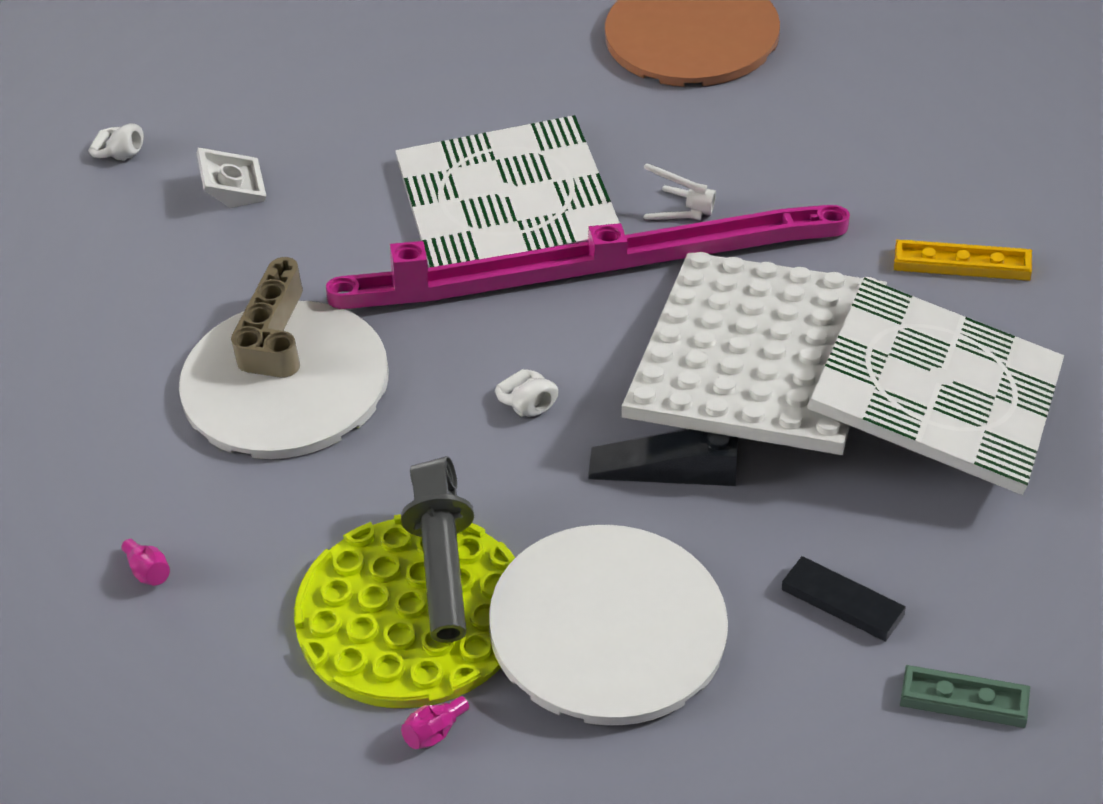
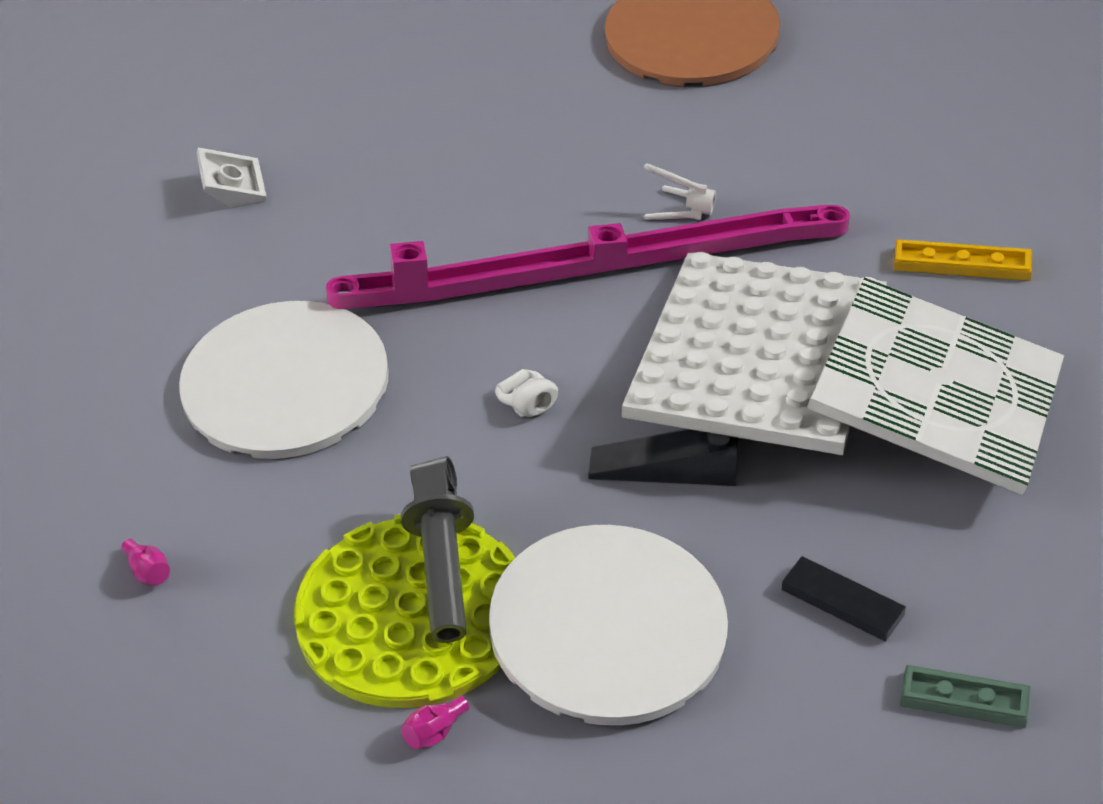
white piece [88,123,144,161] -> none
dark tan beam [231,257,303,378] -> none
white tile [395,115,620,268] -> none

